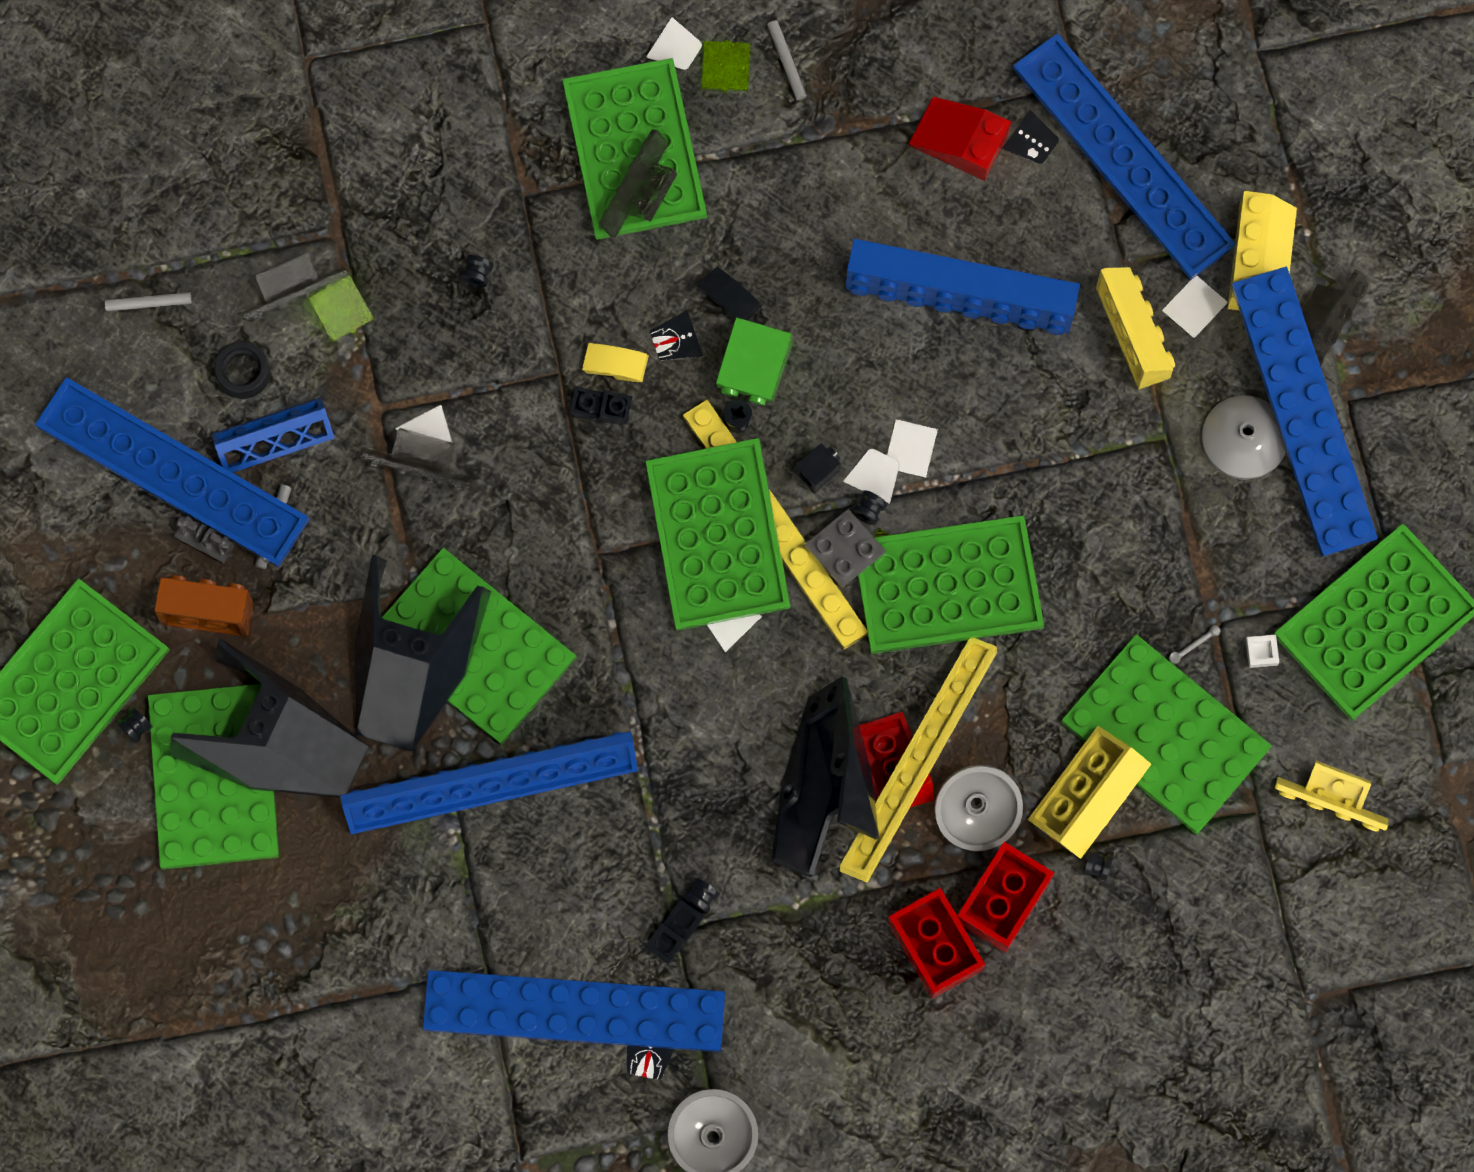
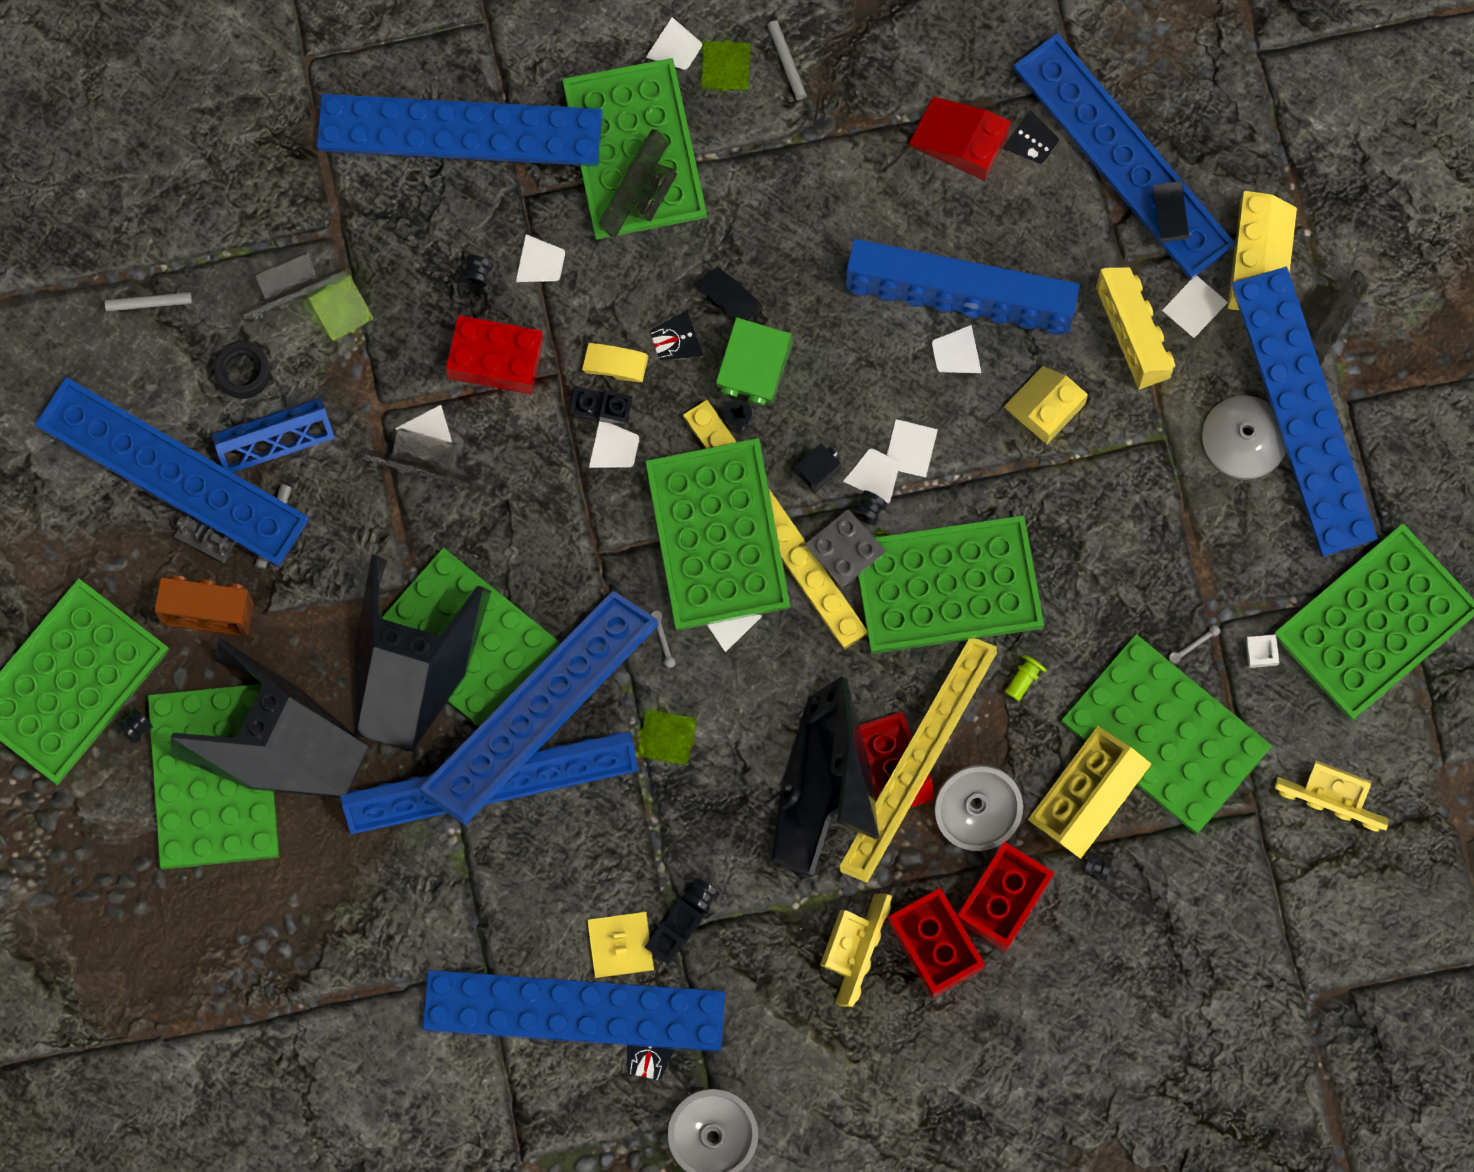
none -> blue plate [317,94,603,166]
none -> blue plate [419,591,658,825]
none -> red brick [446,315,544,395]
none -> white sticker [516,235,565,282]
none -> light yellow piece [588,912,654,979]
none -> white sticker [589,422,639,468]
none -> clear neon green piece [637,709,697,766]
none -> light grey hinge [651,611,676,668]
none -> light yellow bracket [820,894,892,1007]
none -> white sticker [932,325,981,373]
none -> light yellow slope [1004,366,1088,445]
none -> lime pin [1004,655,1047,702]
none -> black slope [1153,181,1190,243]

